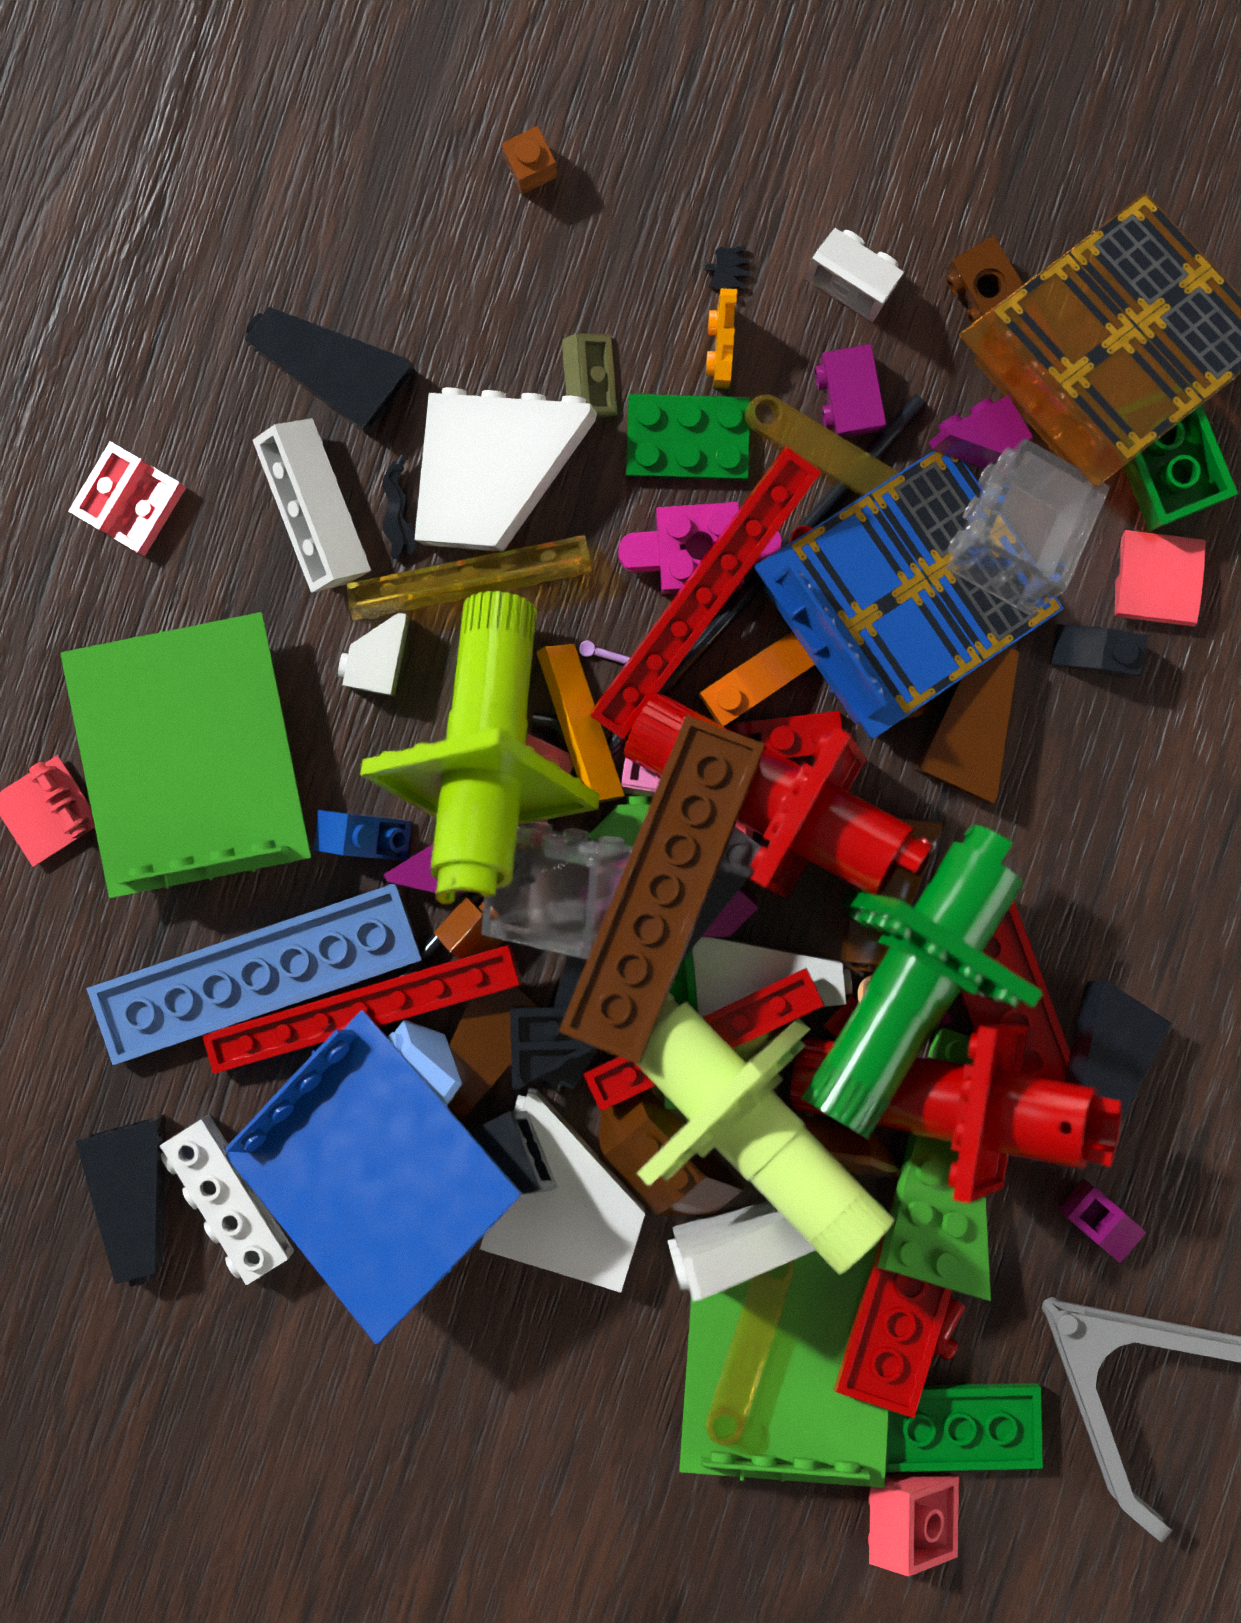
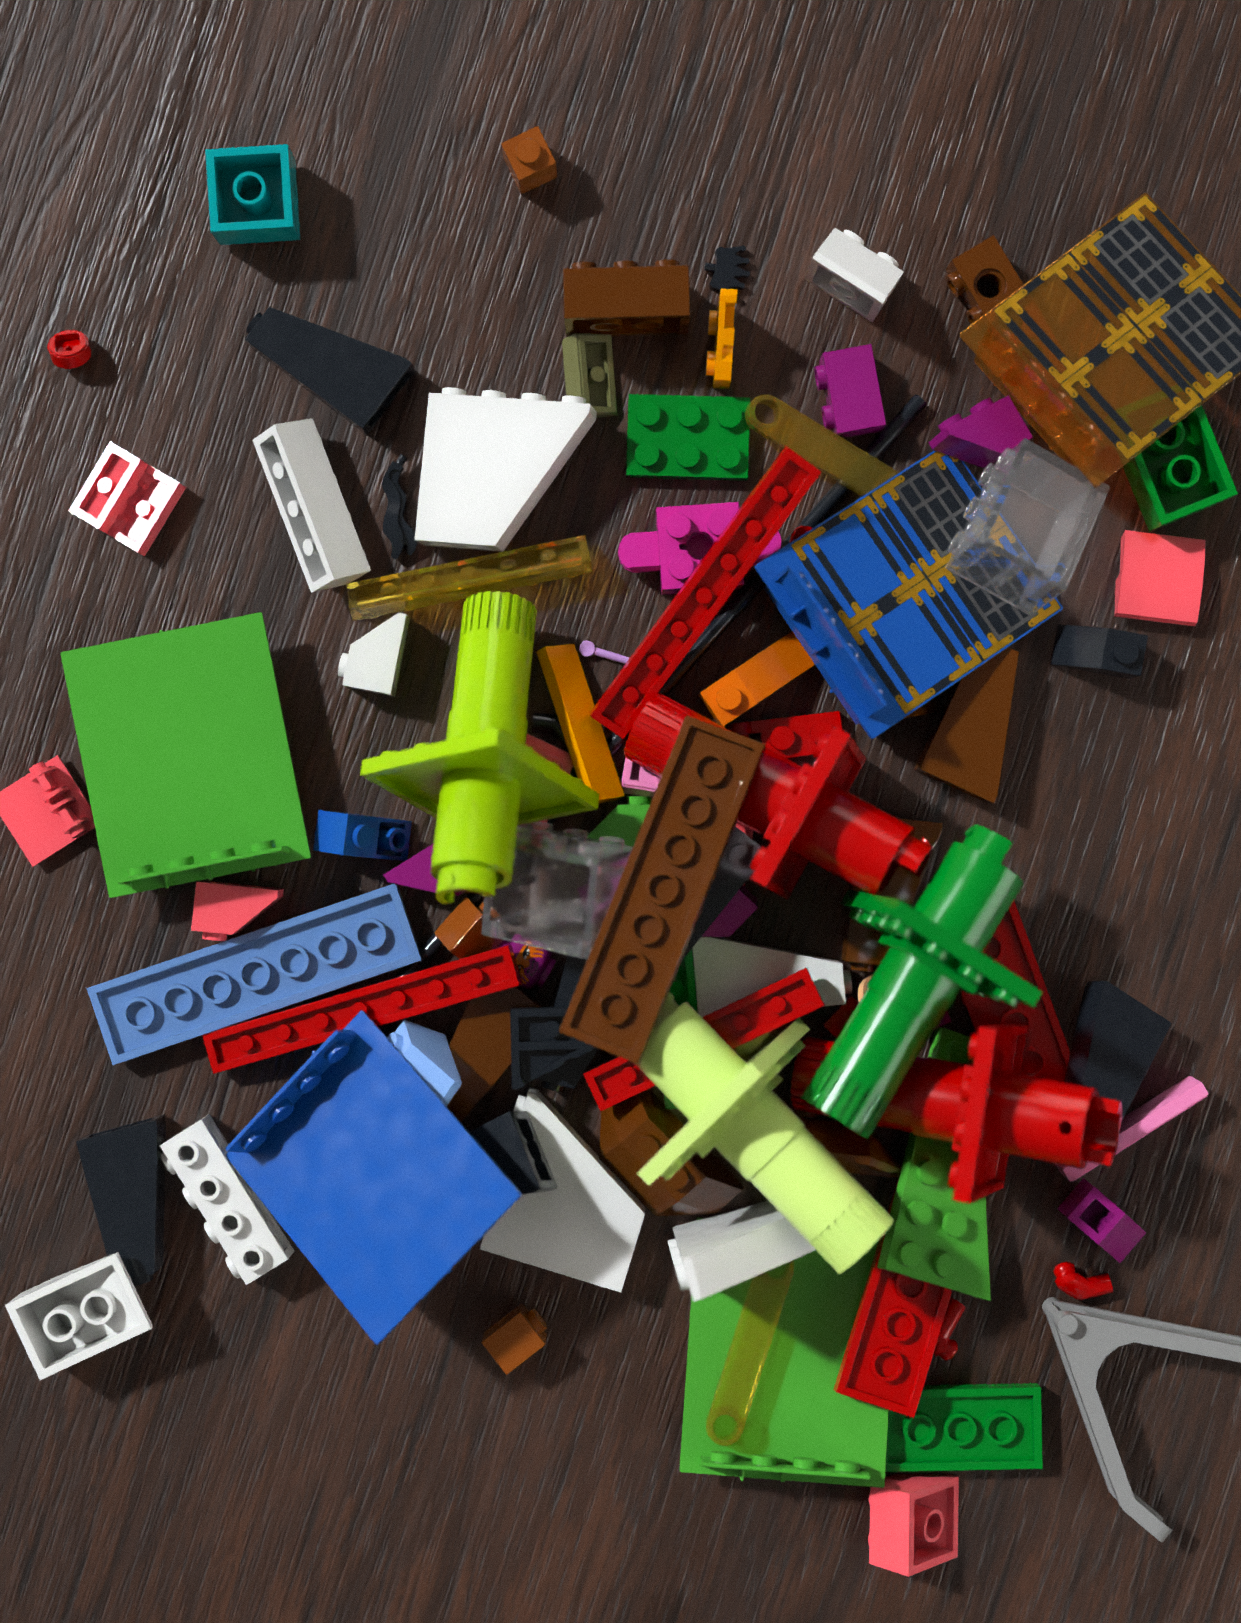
none -> white slope [5,1252,153,1380]
none -> red tile [47,330,92,369]
none -> coral slope [191,880,284,941]
none -> teal brick [205,144,301,245]
none -> dark orange brick [481,1303,547,1375]
none -> magenta head [498,931,557,991]
none -> reddish brown brick [563,259,690,337]
none -> red arm [1053,1262,1113,1300]
none -> bright pink tile [1055,1075,1209,1182]

